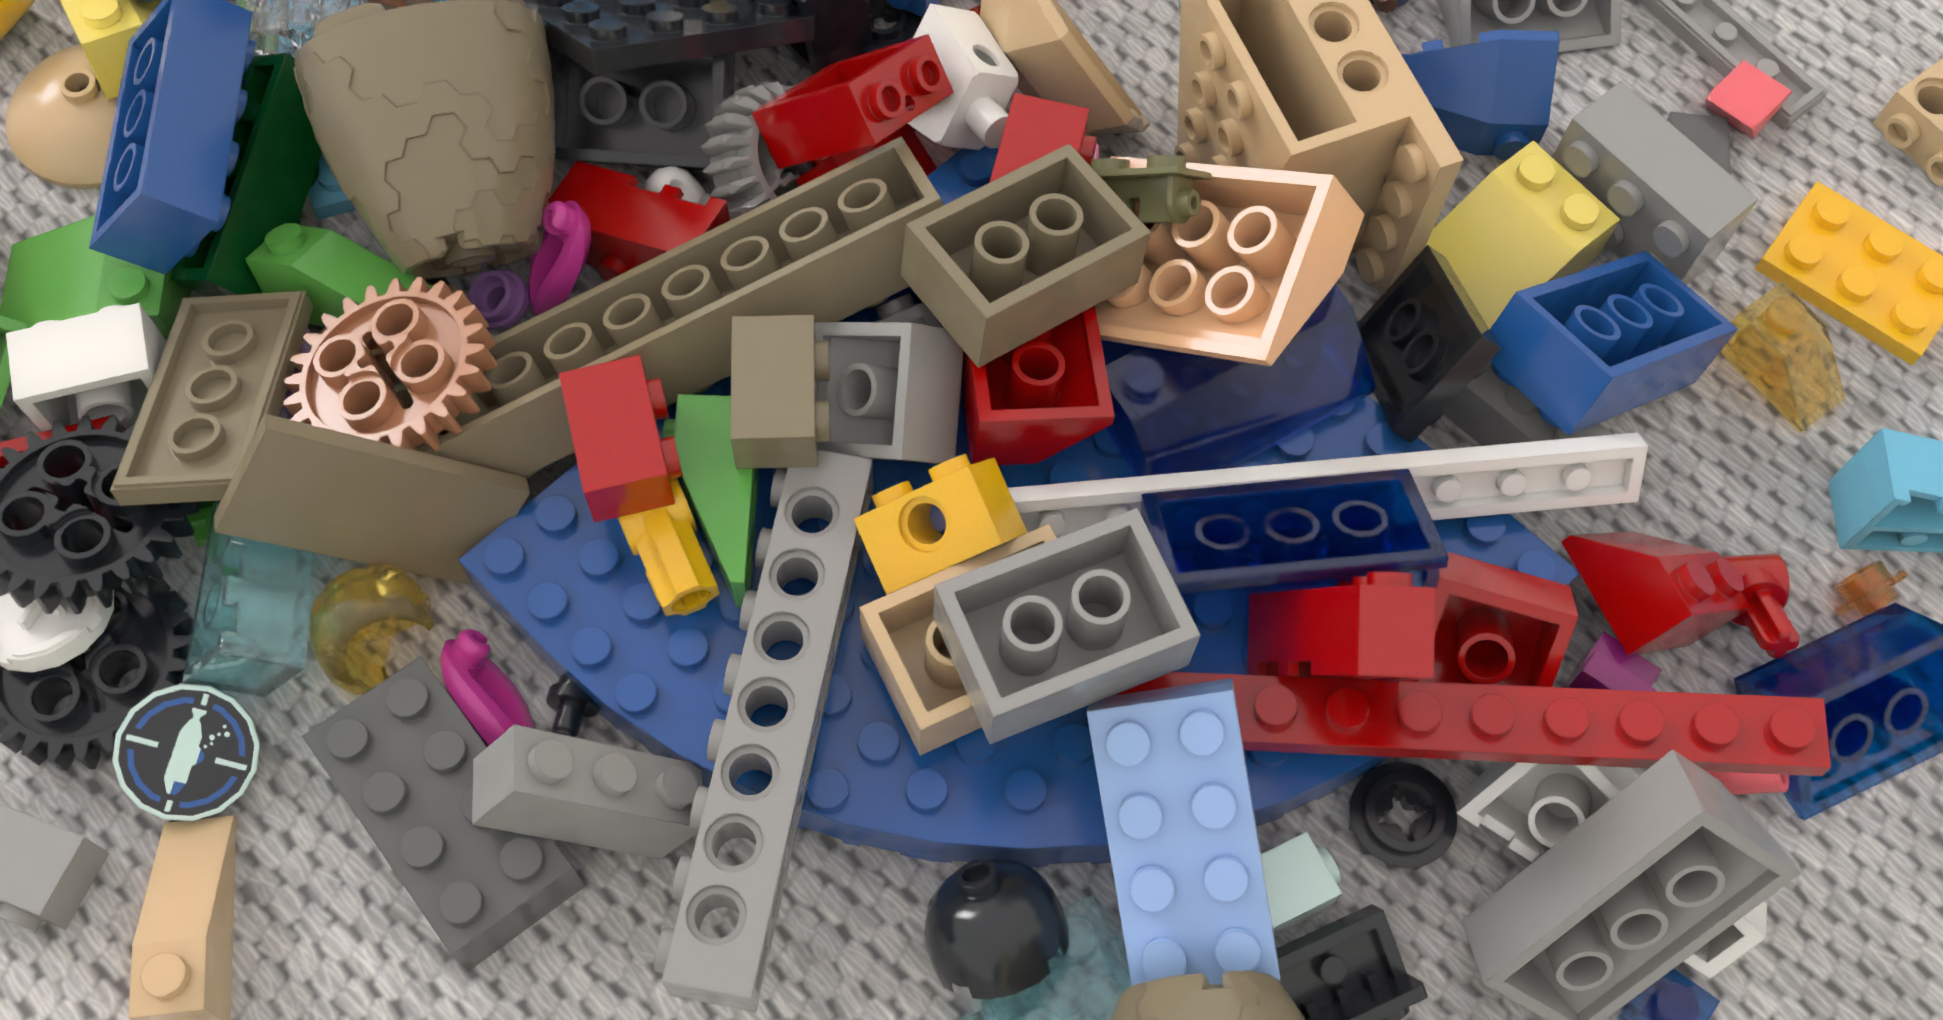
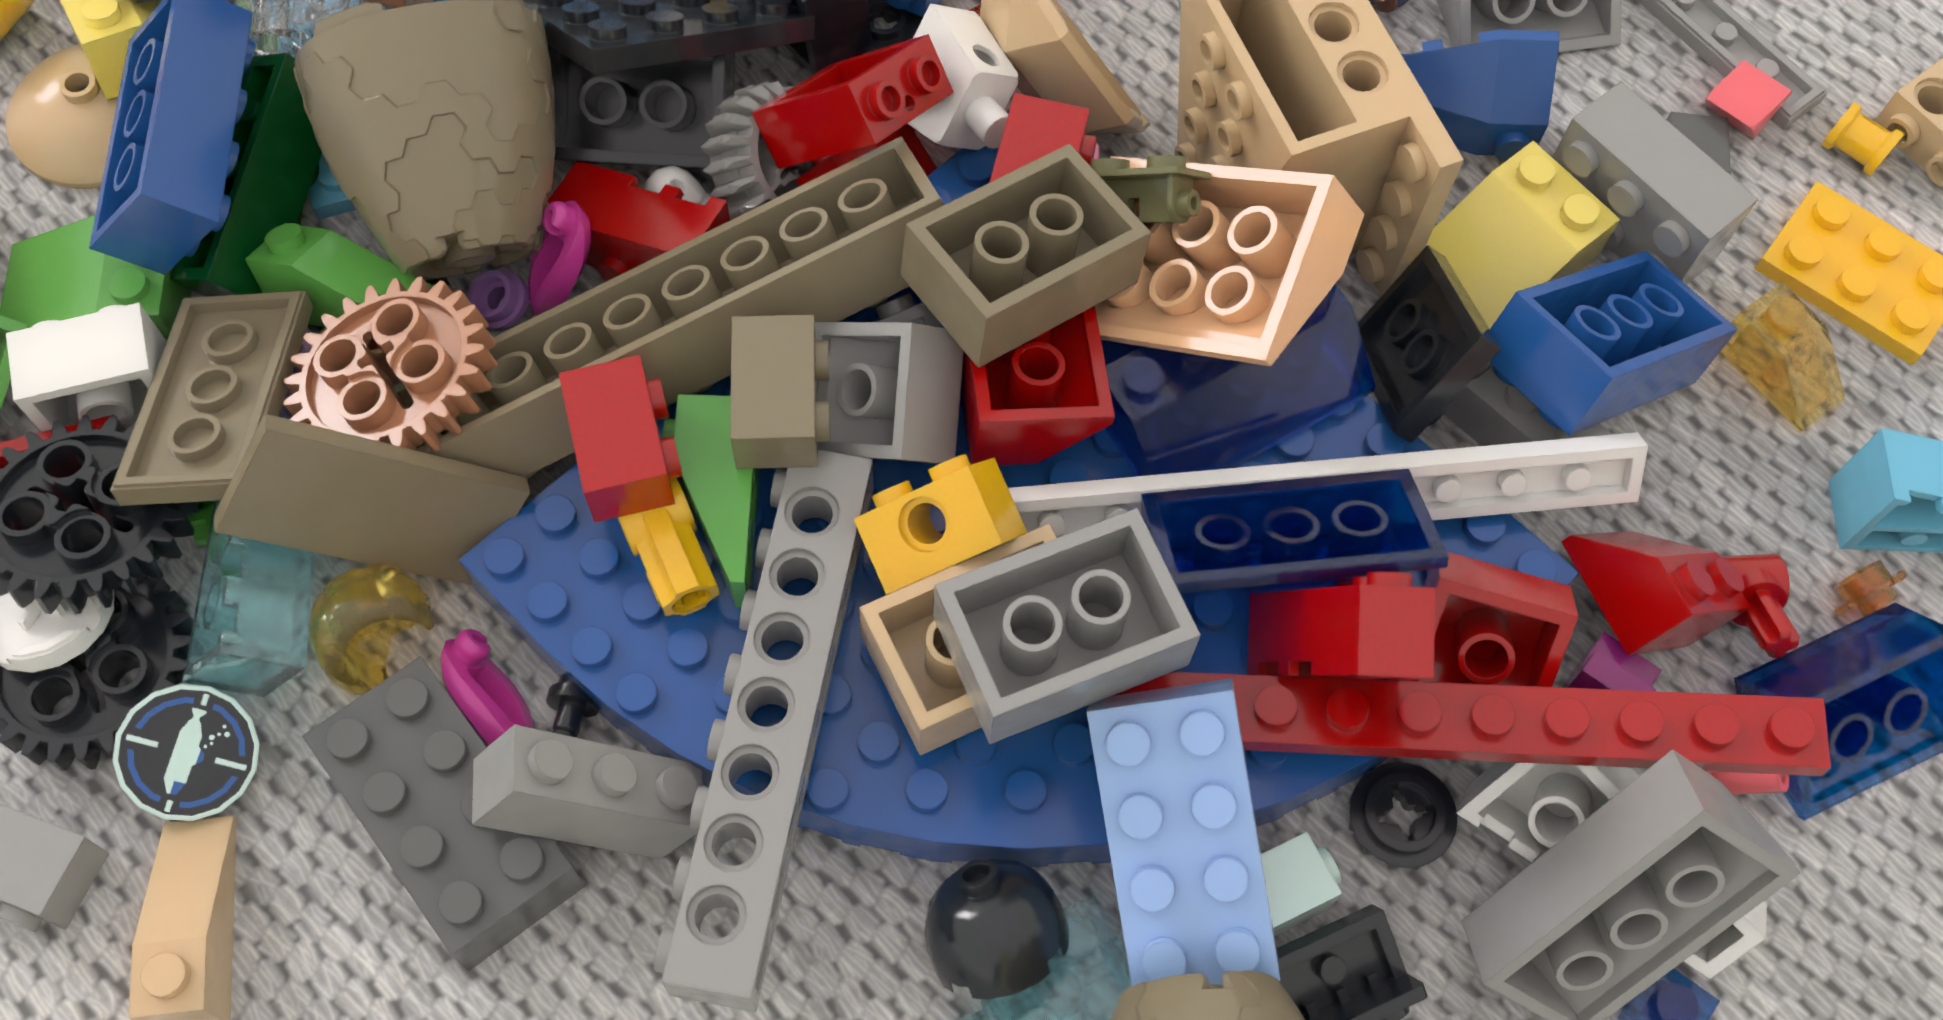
none -> yellow bush [1821,101,1905,177]

